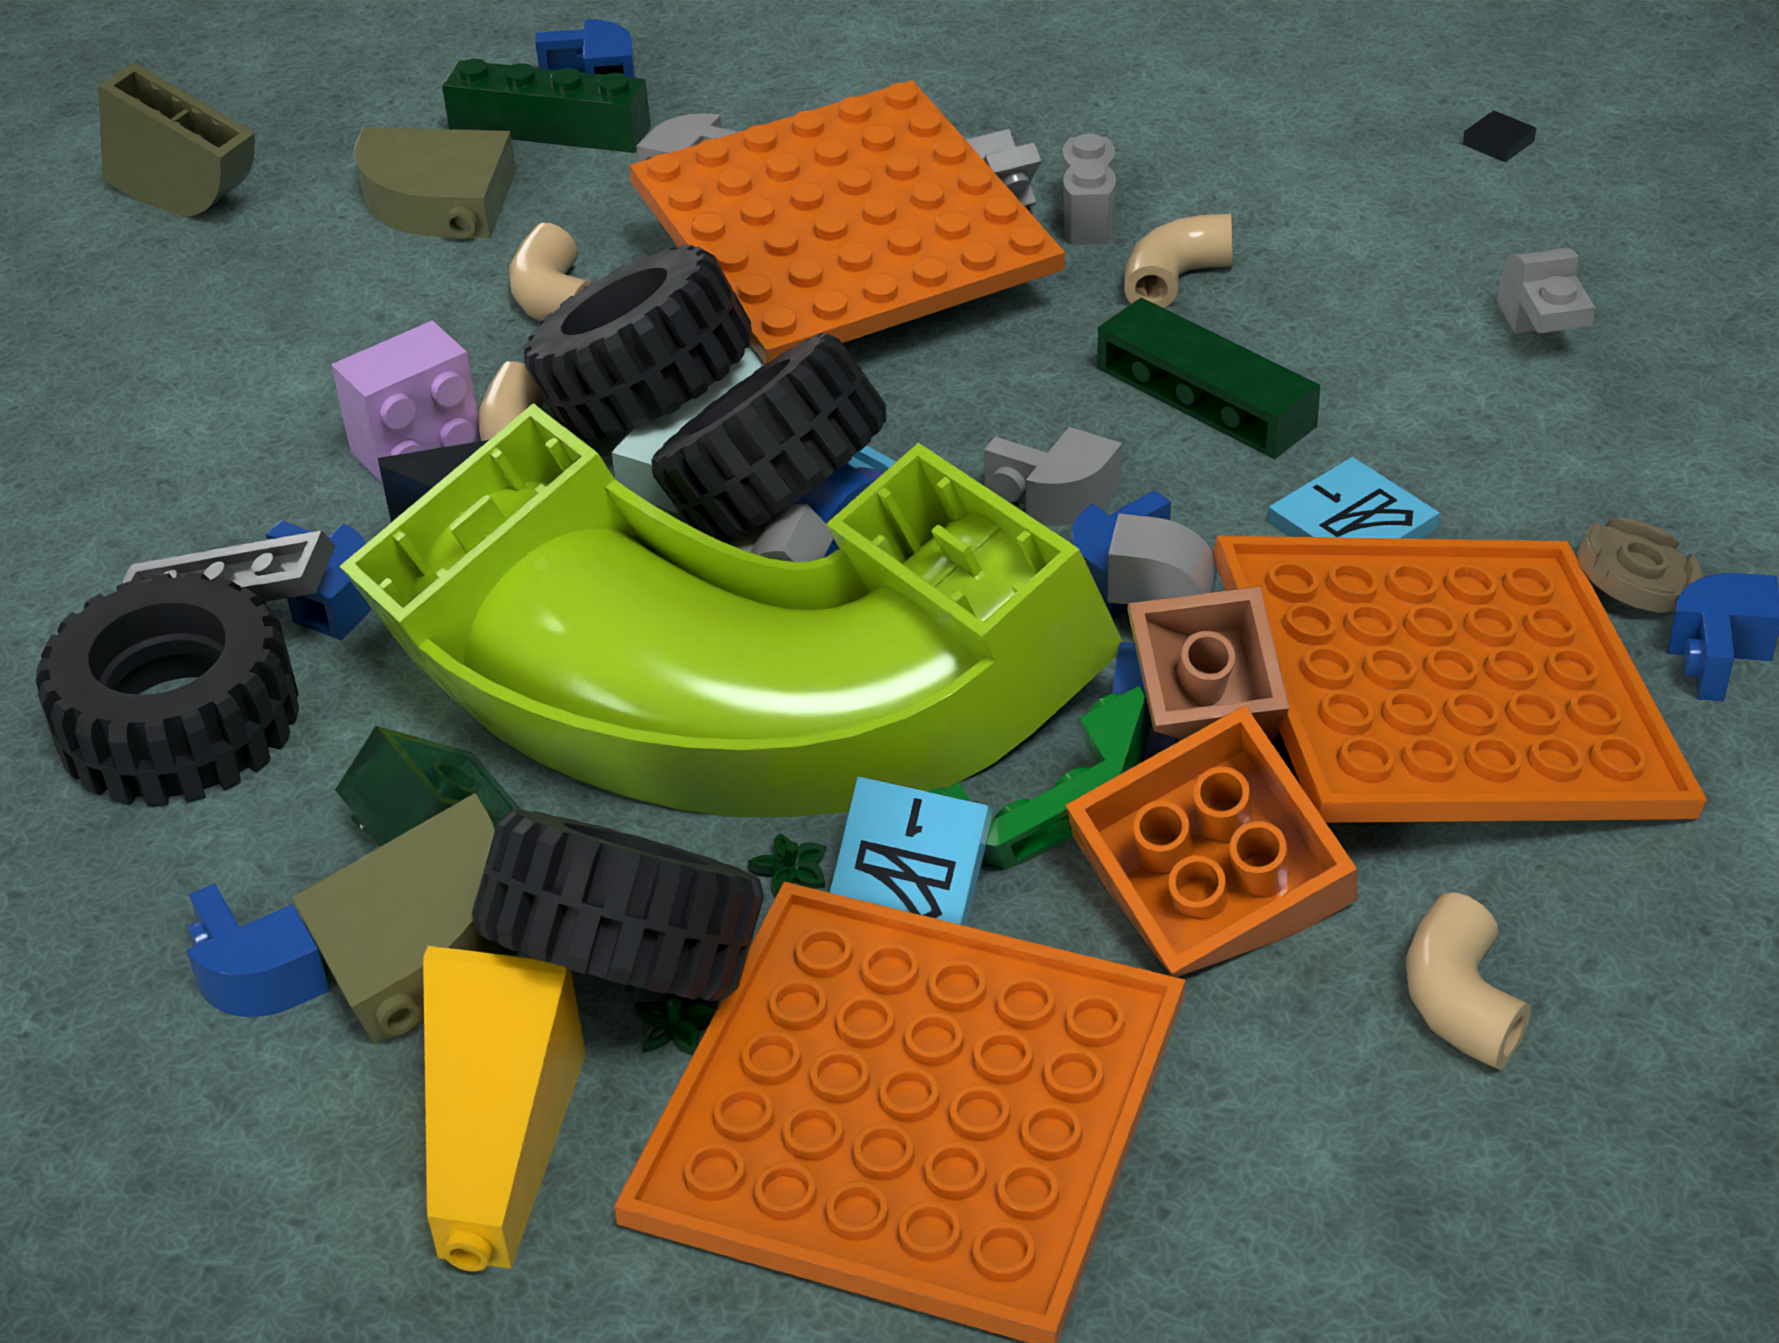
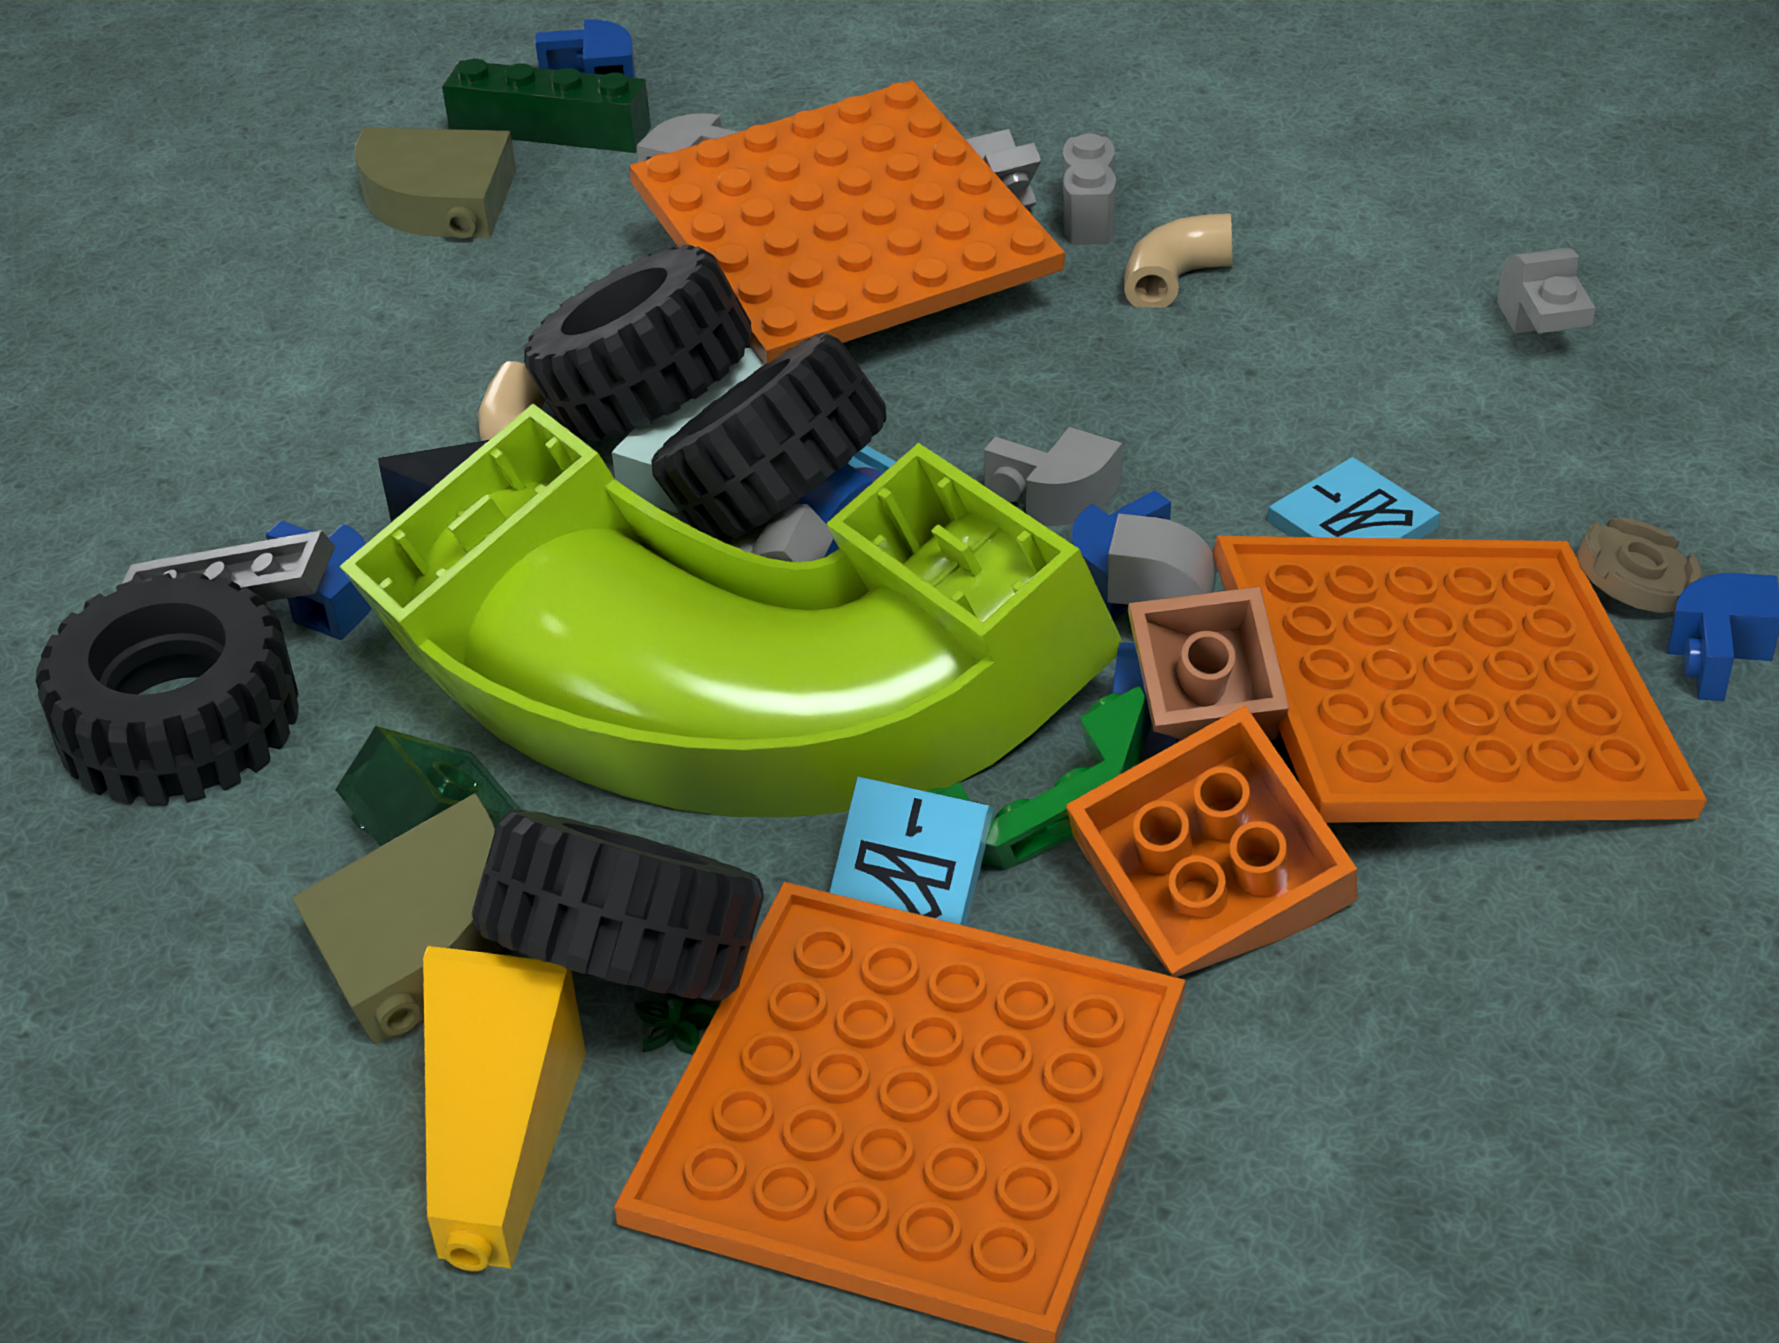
olive brick [98,62,255,217] -> none
blue brick [186,883,330,1017] -> none
lavender brick [331,320,481,484] -> none
tan cylinder [509,223,592,322] -> none
dark green plant [748,833,826,898] -> none
dark green brick [1097,297,1321,460] -> none
tan cylinder [1405,892,1531,1070] -> none
black tile [1463,110,1536,163] -> none

